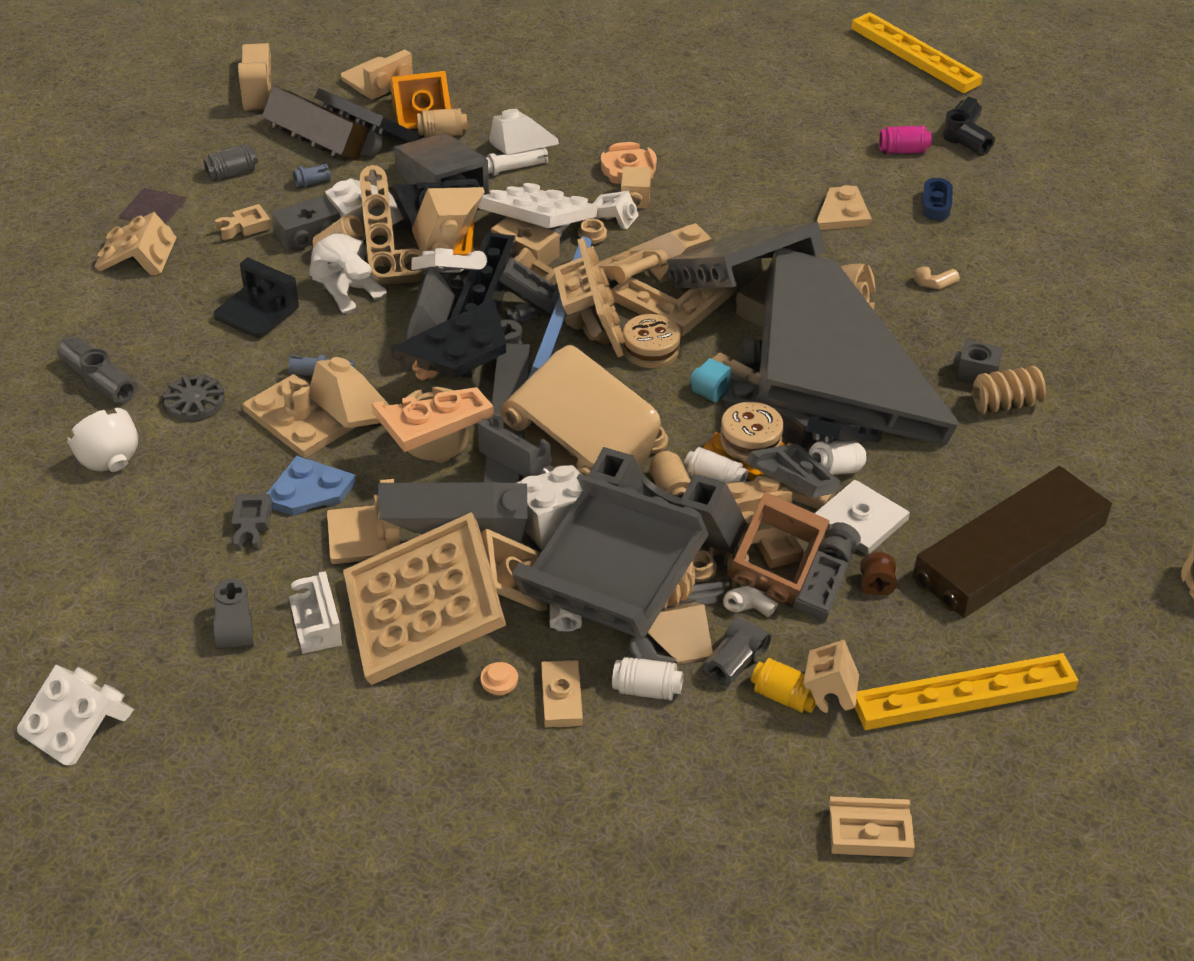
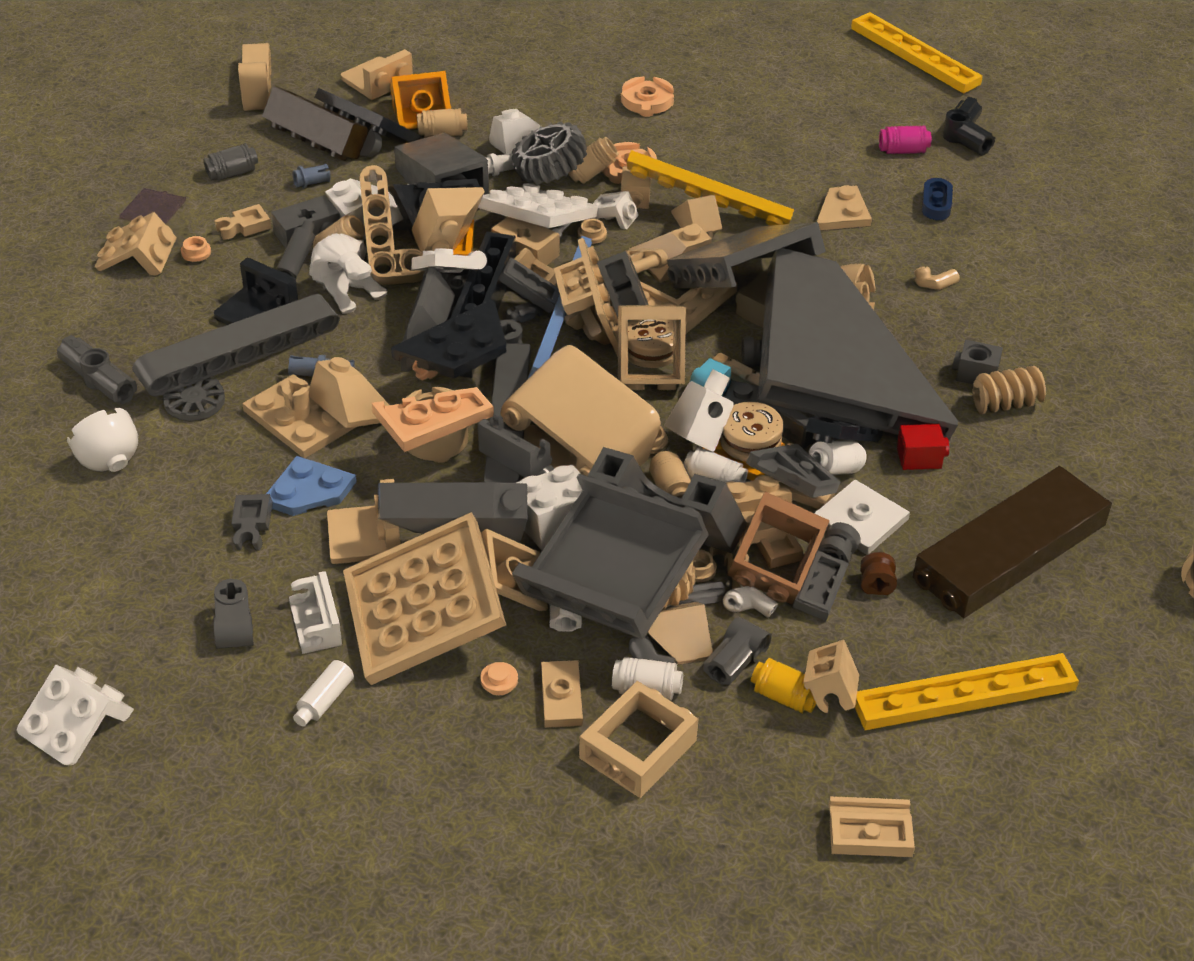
none -> dark grey beam [132,294,340,396]
none -> light nougat plate [181,236,211,262]
none -> dark grey cylinder [276,220,315,279]
none -> white cylinder [293,660,354,726]
none -> dark grey gear [511,122,587,185]
none -> tan head [568,137,619,184]
none -> tan window [579,681,698,798]
none -> dark grey brick [597,251,649,321]
none -> tan window [618,305,686,390]
none -> light nougat plate [621,76,674,117]
none -> yellow plate [627,150,794,226]
none -> white torso [664,369,733,453]
none -> tan slope [671,195,722,239]
none -> red brick [896,424,950,470]

